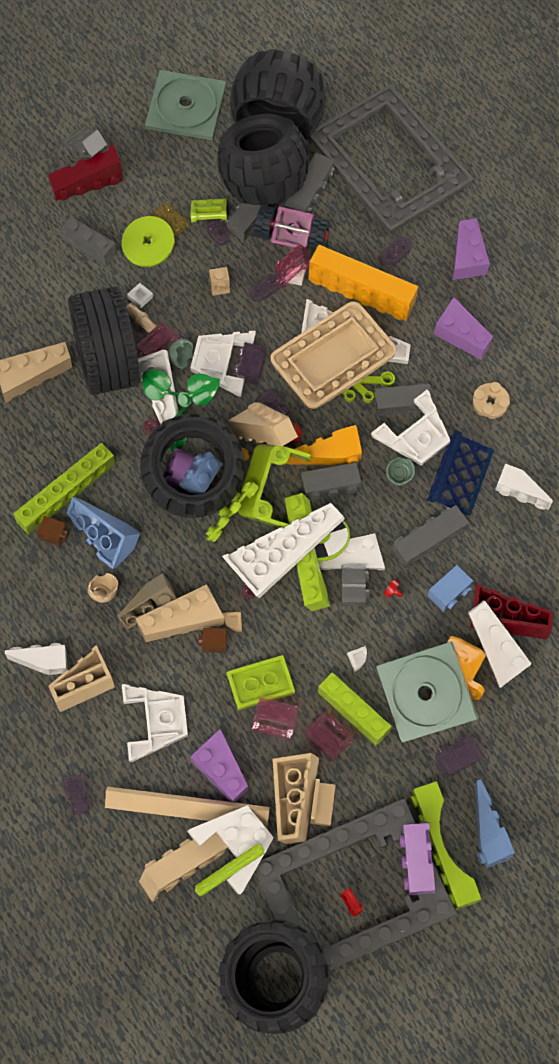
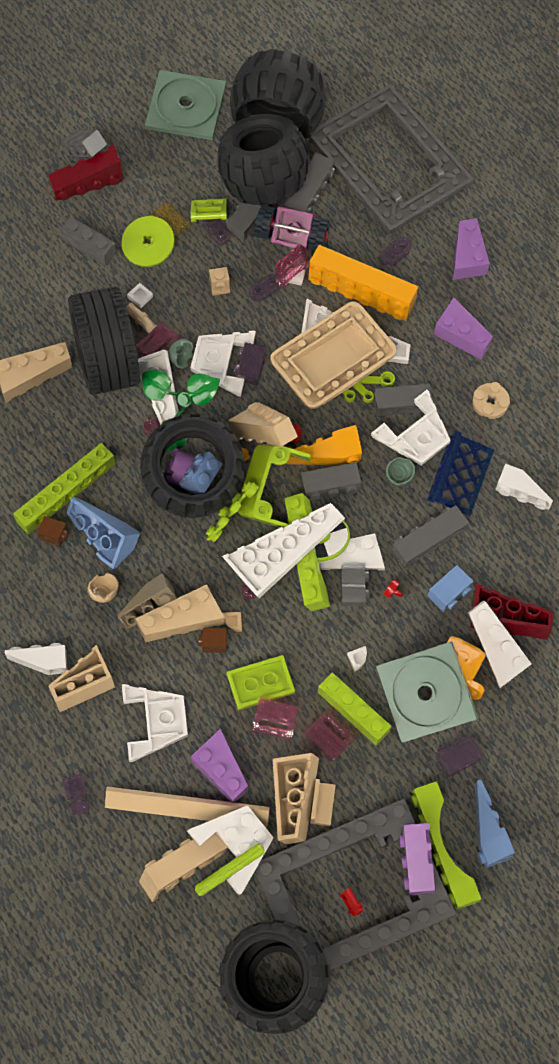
plate [256,388,290,416] -> none

